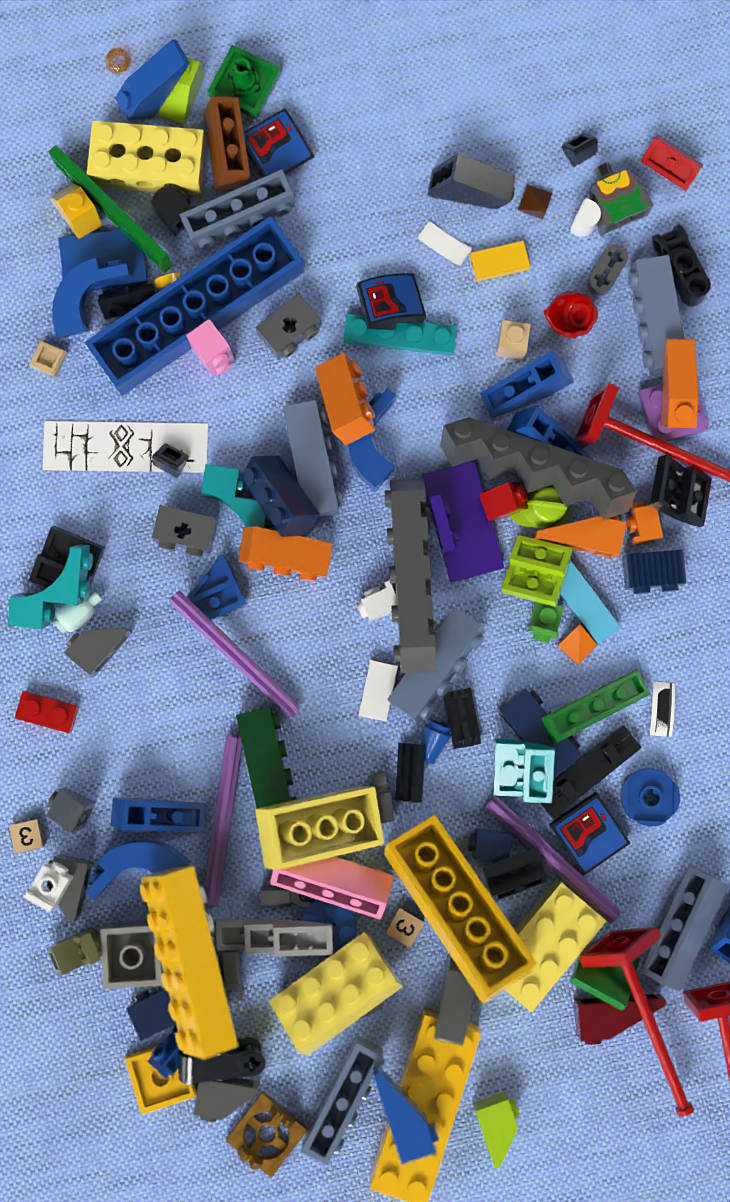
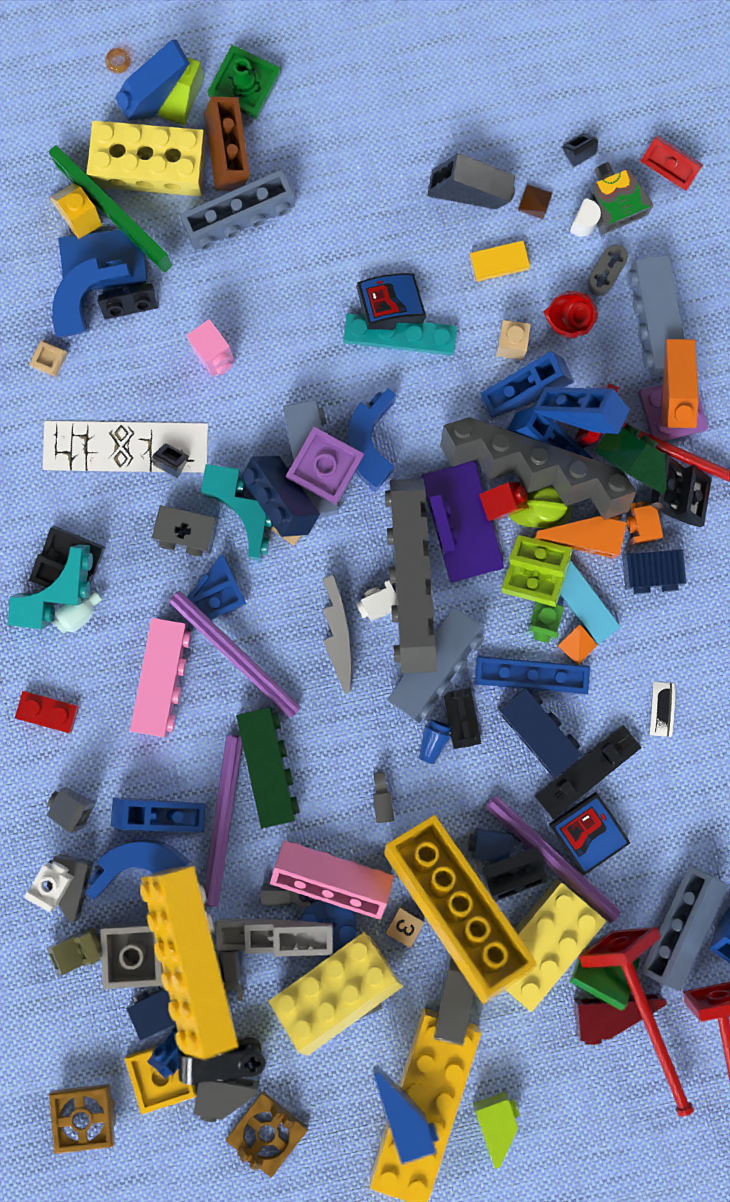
tan tile [9,818,45,854] -> none
dark grey slope [64,628,132,676] -> none
blue brick [84,216,305,396] -> none
black brick [150,184,192,236] -> none
yellow tile [154,272,181,292] -> none
orange brick [238,526,333,582] -> none
slope [244,108,315,178] -> none
light yellow brick [255,786,384,870] -> none
dark grey brick [256,293,321,360] -> none
sand blue brick [301,1035,385,1166] -> none
orange brick [315,352,375,445] -> none
white tile [358,660,398,722] -> none
black tile [395,743,425,803] -> none
white sticker [418,221,472,266] -> none
slope [493,739,555,803] -> none
green tile [541,669,651,744] -> none
blue plate [620,768,680,827] -> none
black piece [652,224,711,307] -> none
none -> pearl gold piece [49,1084,116,1154]
none -> bright pink brick [130,618,192,737]
none -> medium lavender plate [286,427,364,505]
none -> light grey slope [323,575,351,694]
none -> blue tile [474,656,590,694]
none -> blue slope [533,387,630,434]
none -> dark green slope [595,423,667,494]

